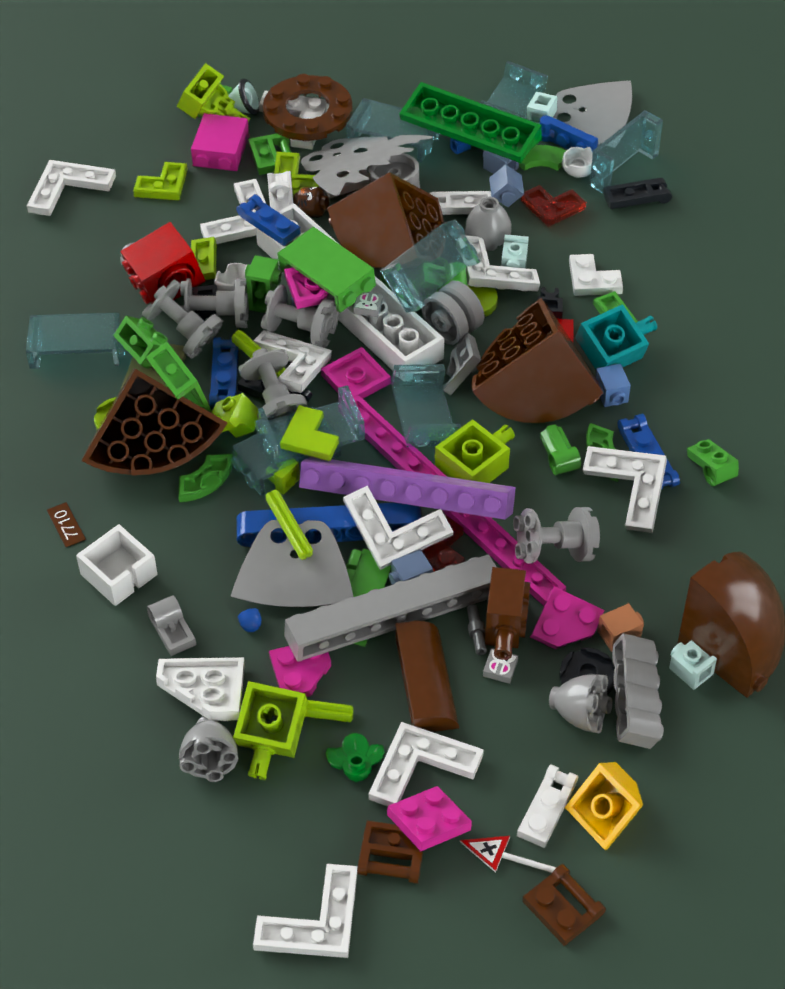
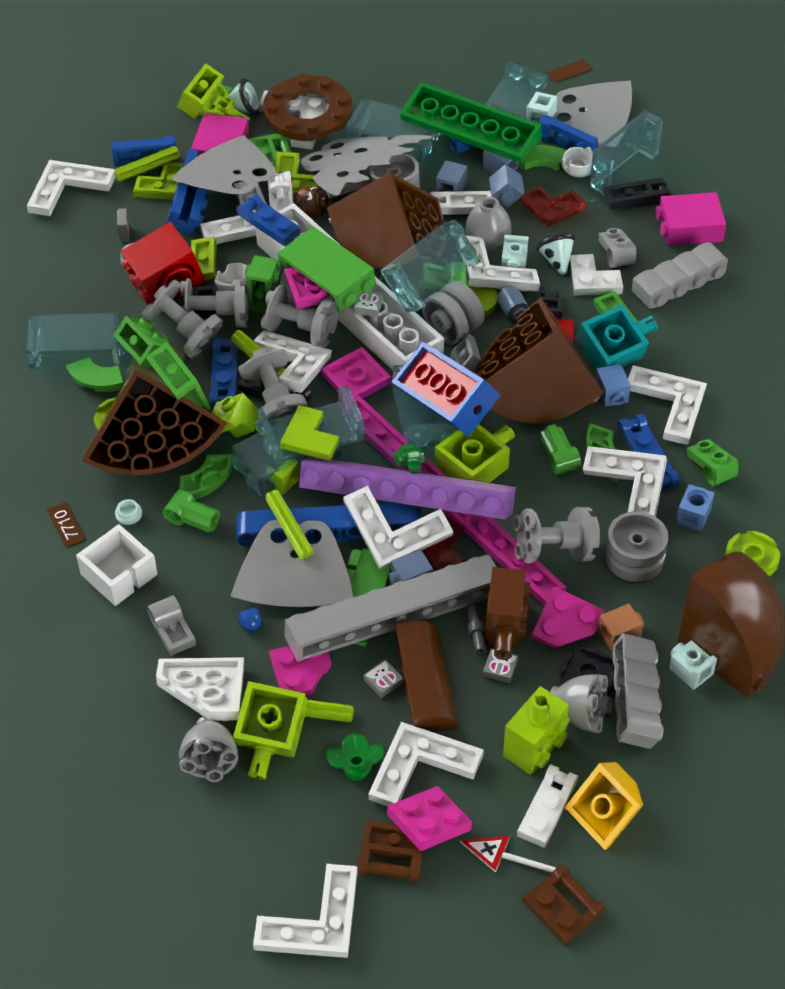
none -> bright green tile [66,357,124,392]
none -> blue plate [112,135,176,166]
none -> lime axle [115,146,180,182]
none -> light aqua plate [115,499,142,525]
none -> light grey tile [117,209,129,242]
none -> bright green piece [162,490,220,533]
none -> blue brick [166,148,210,236]
none -> light grey piece [171,135,276,194]
none -> tile [363,659,404,699]
none -> brick [392,342,501,437]
none -> green plate [393,444,425,473]
none -> sand blue brick [436,160,467,192]
none -> sand blue brick [498,286,529,322]
none -> lime brick [503,686,570,775]
none -> light aqua hat [536,233,575,275]
none -> reddish brown sticker [546,59,592,82]
none -> light grey plate [599,228,636,268]
none -> light grey wheel [605,511,668,582]
none -> white plate [628,365,707,445]
none -> light grey brick [632,242,728,309]
none -> dark pink brick [656,192,726,246]
none -> medium blue brick [676,484,715,532]
none -> lime tile [725,531,781,576]

